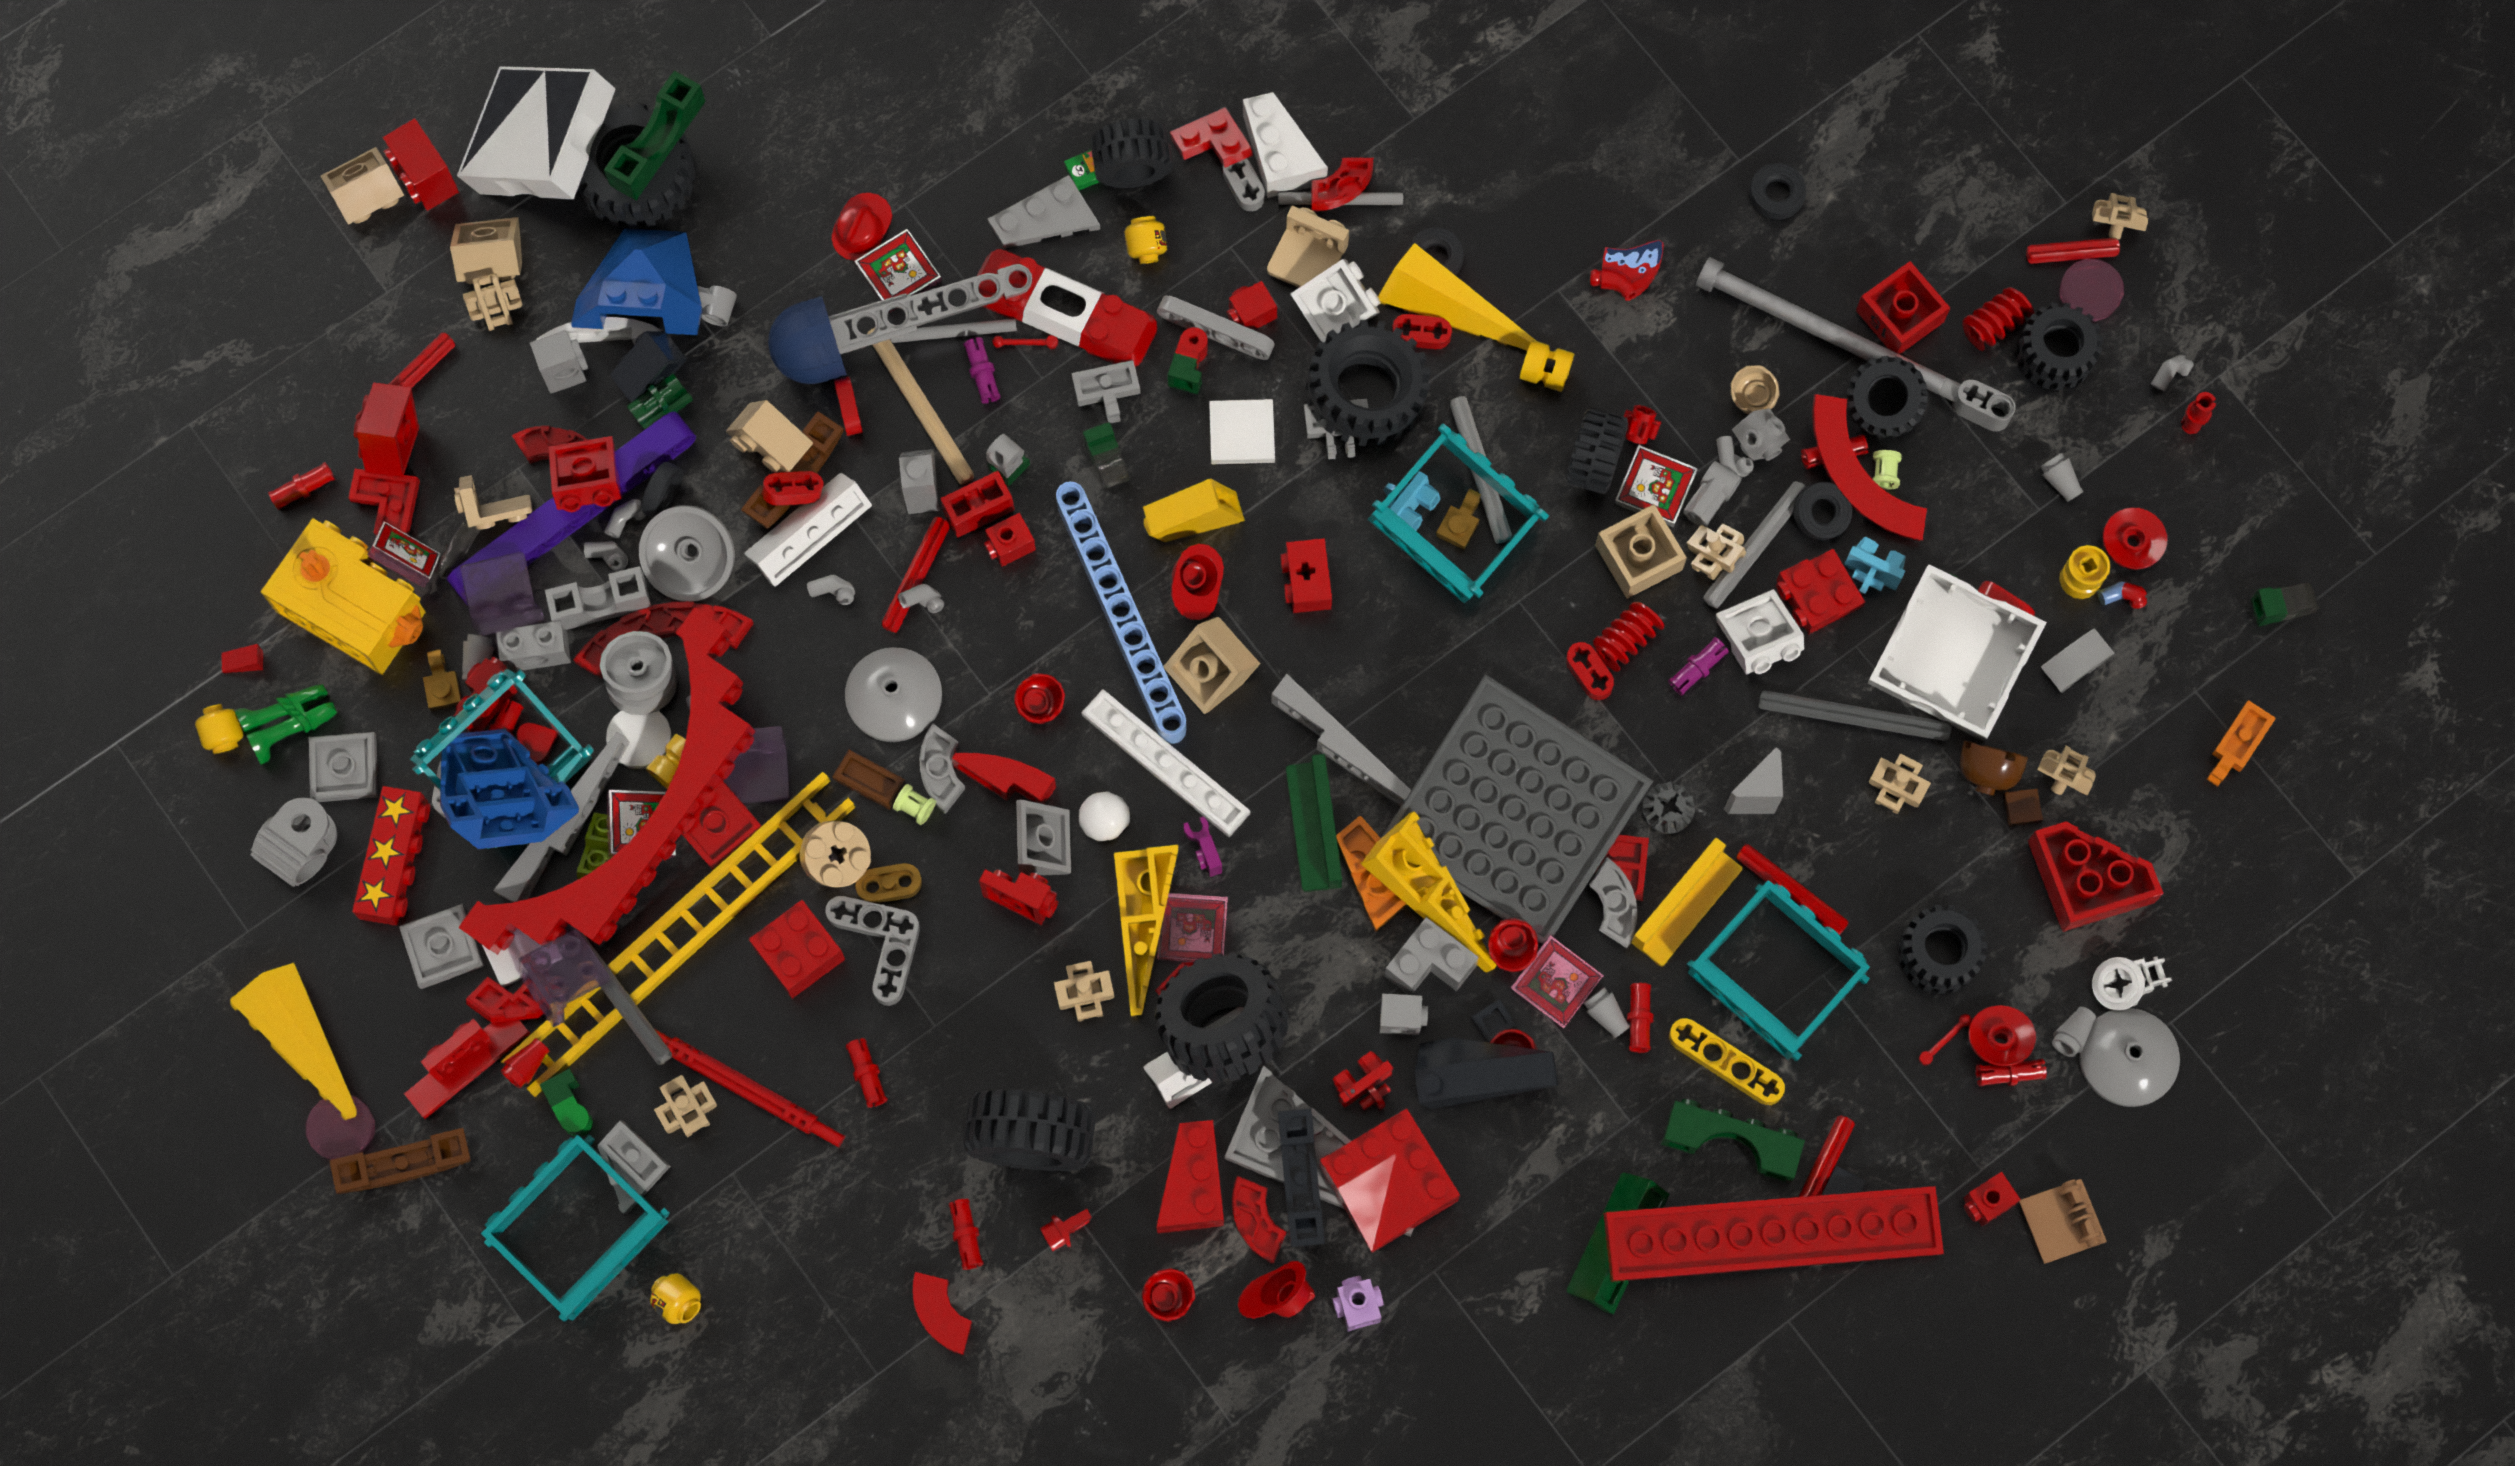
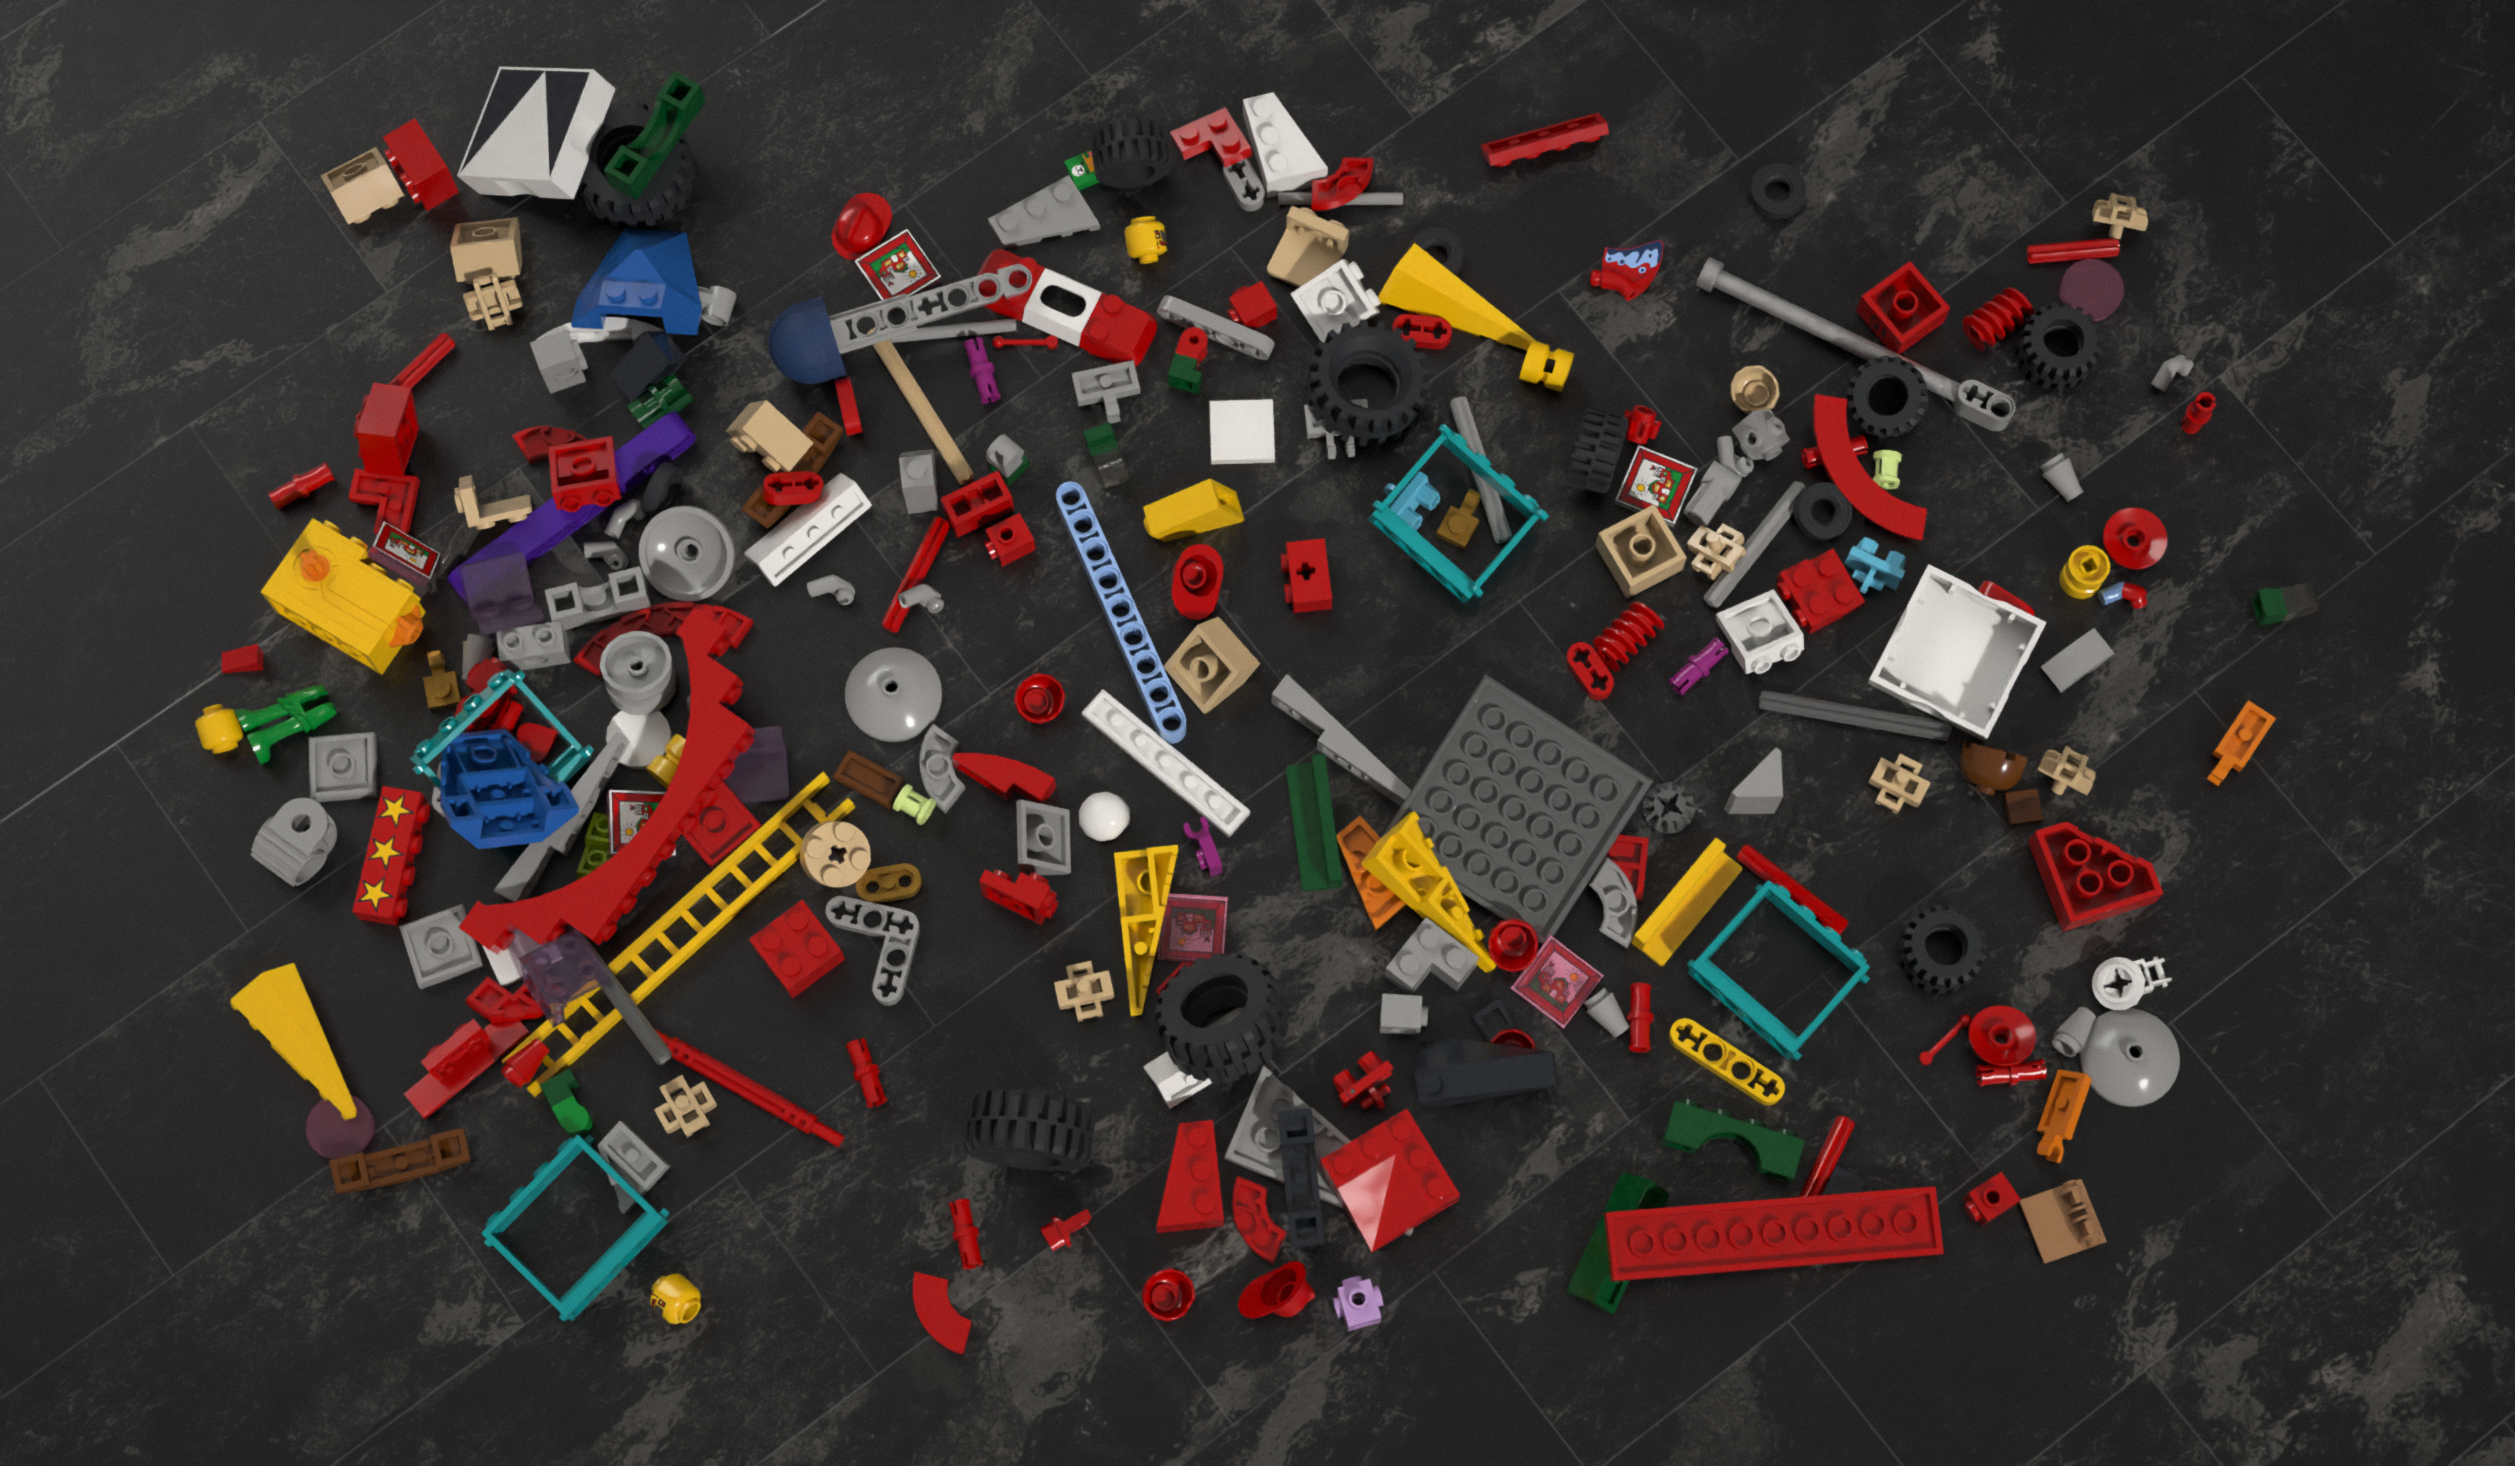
none -> red plate [1481,112,1609,167]
none -> orange plate [2037,1070,2092,1163]

